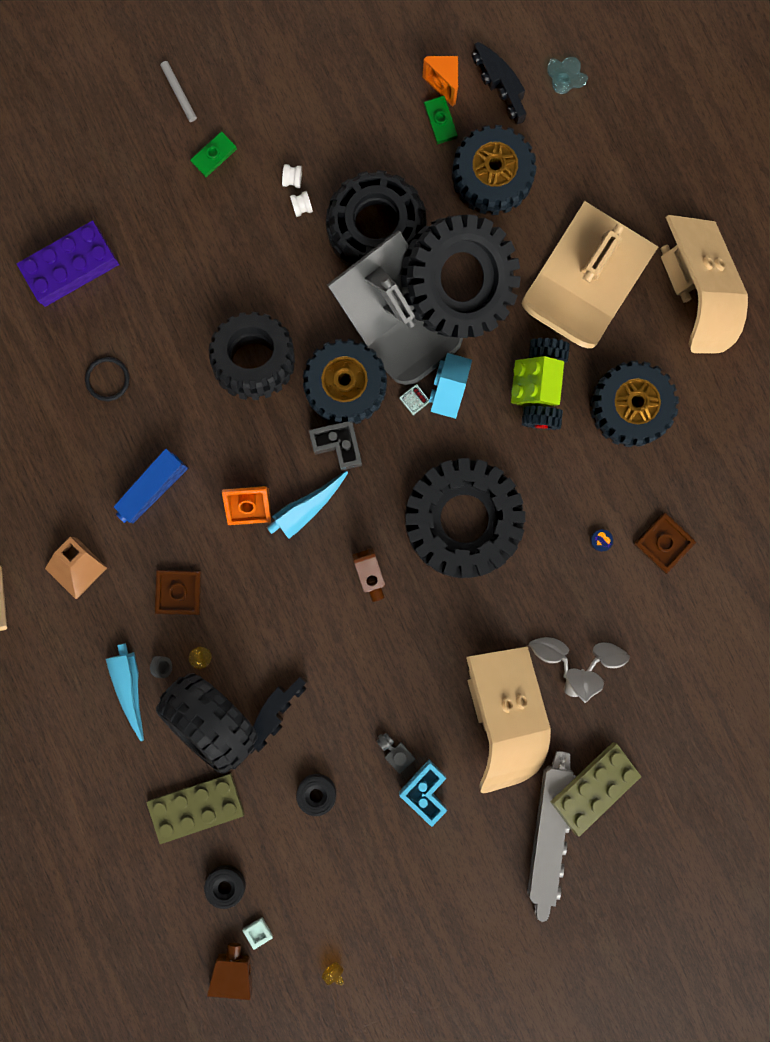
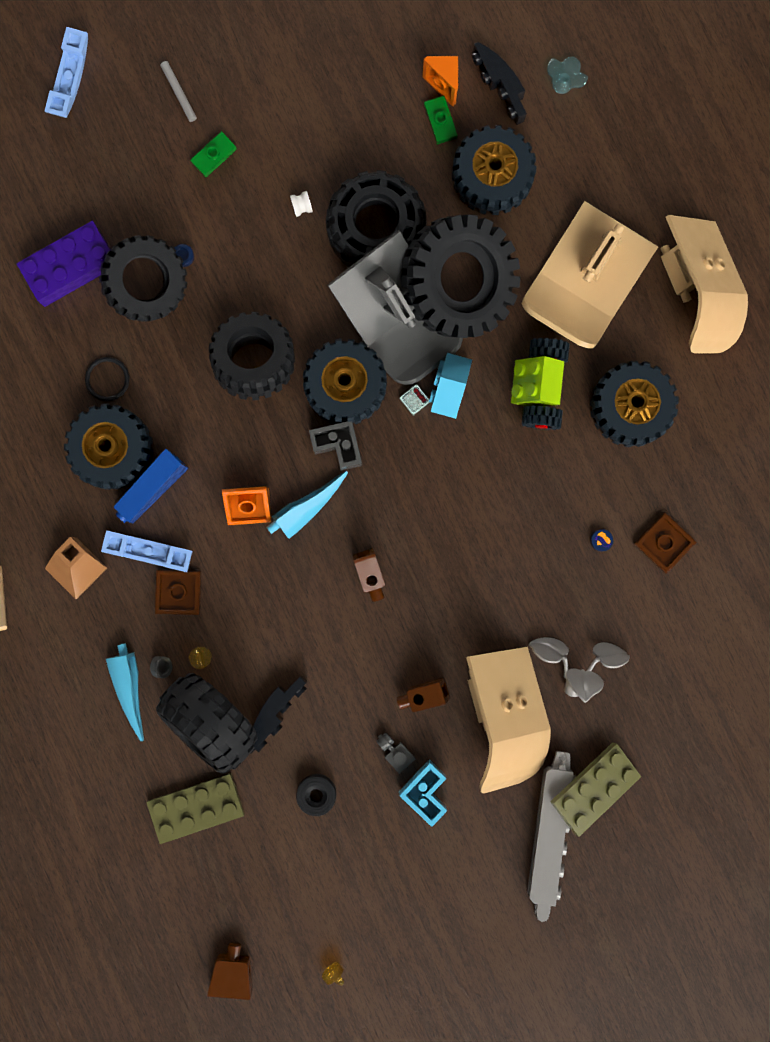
black tyre [204,865,246,909] -> none
light aqua tile [242,917,273,950] -> none
white wheel [282,164,302,188] -> none
black tyre [405,458,526,578] -> none
none -> light blue slope [45,27,88,118]
none -> black wheel [64,404,153,490]
none -> black tyre [99,235,187,321]
none -> light blue slope [101,530,193,572]
none -> dark blue tile [174,244,194,267]
none -> reddish brown torso [397,677,450,712]

